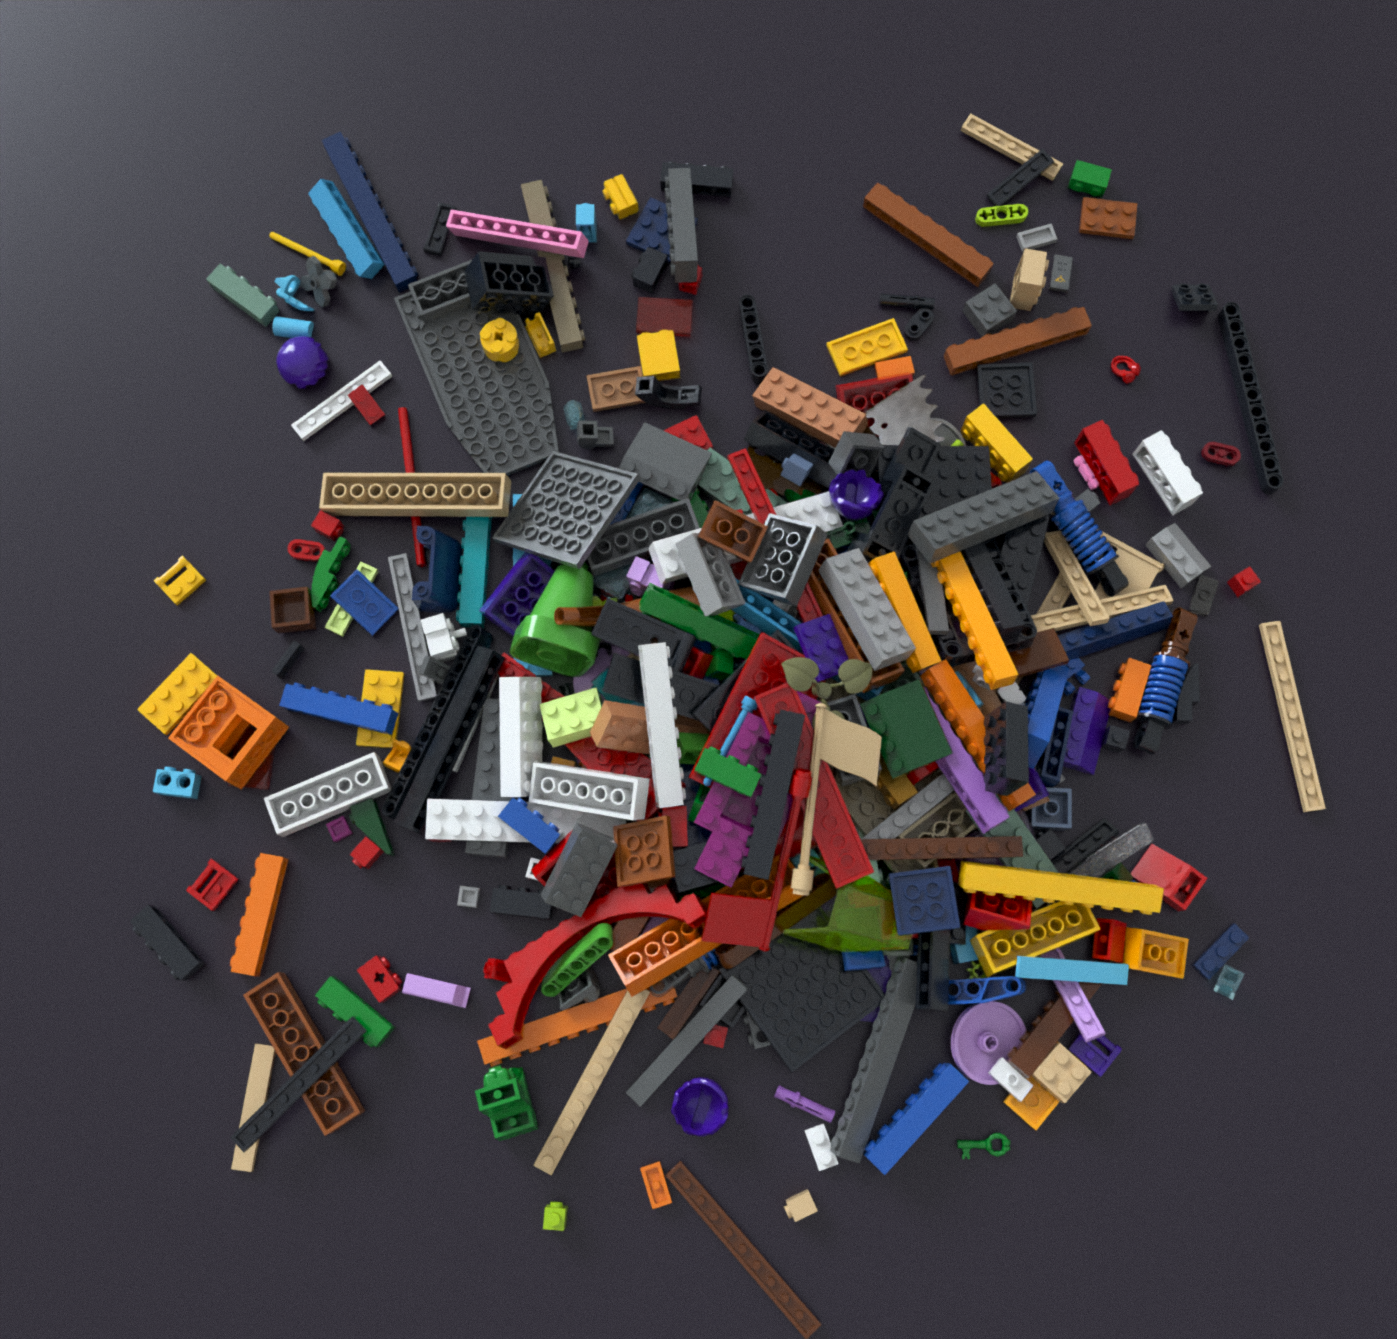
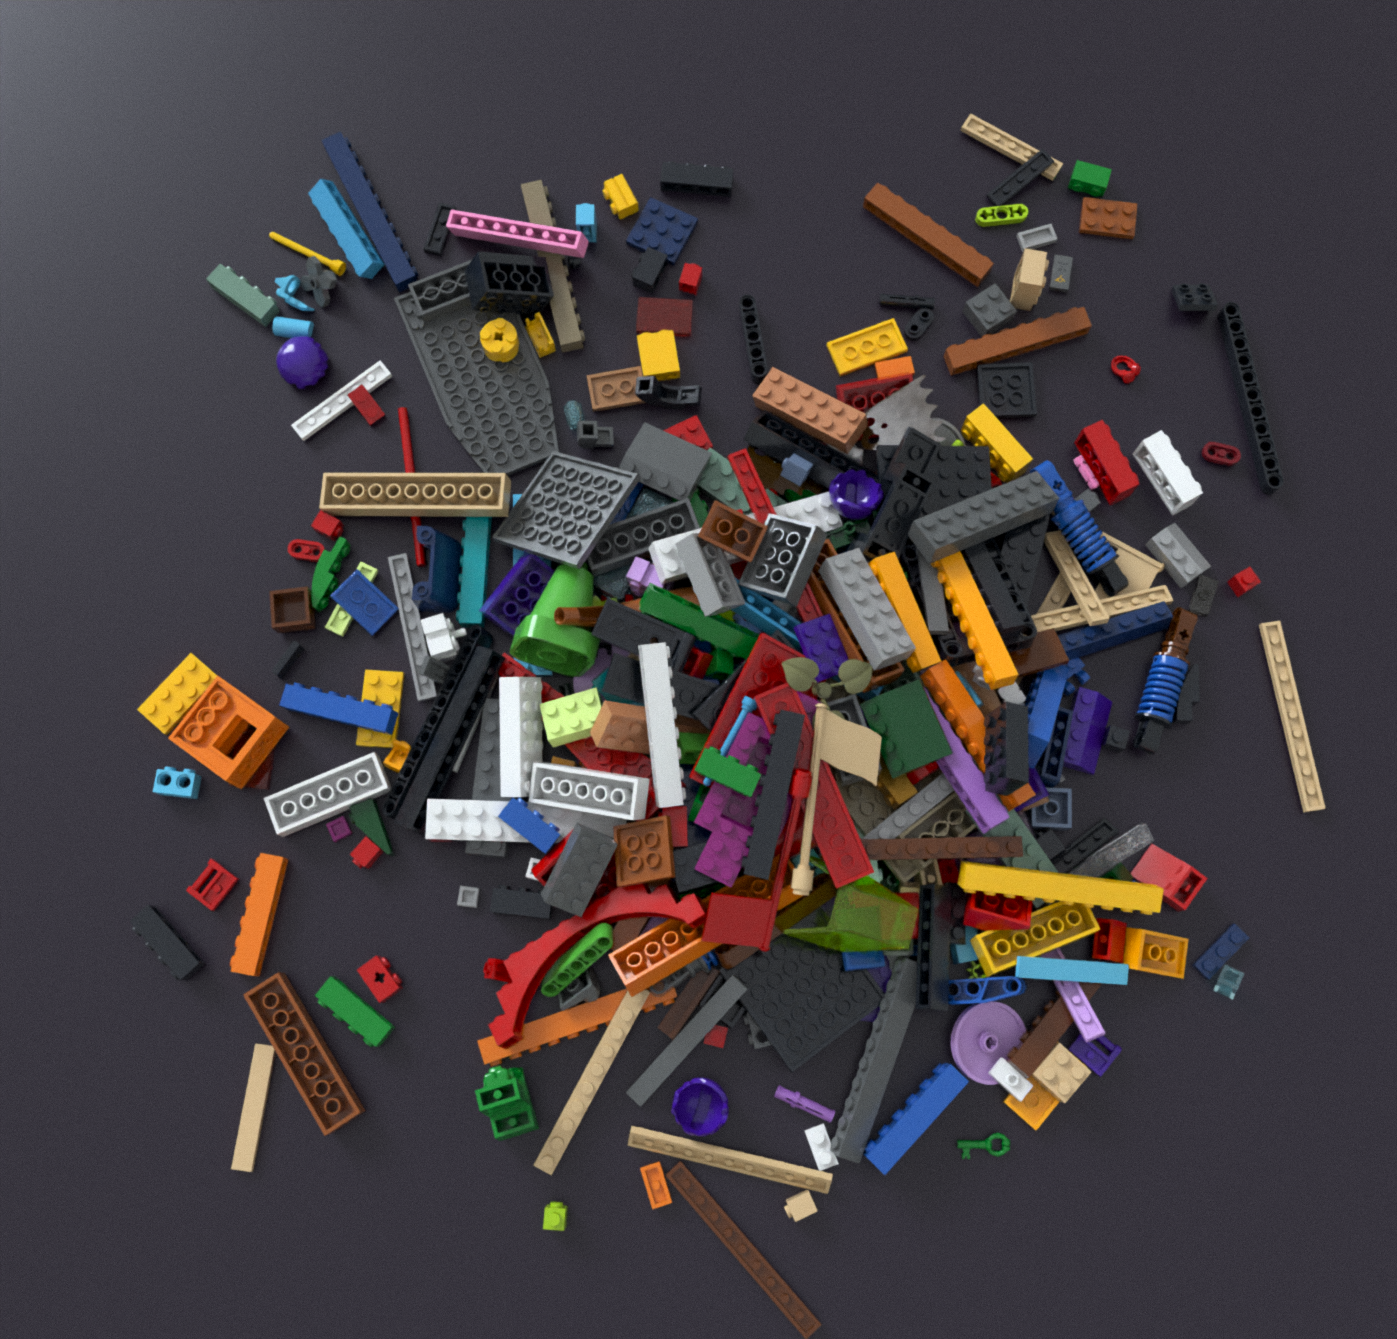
yellow plate [154,555,206,606] -> none
black tile [230,1016,368,1153] -> none
lavender piece [402,973,471,1008] -> none
dark grey brick [665,168,698,283] -> none
dark grey brick [828,431,885,478] -> none
dark blue plate [889,866,960,936] -> none
orange brick [1108,658,1151,723] -> none
none -> tan plate [627,1126,833,1194]

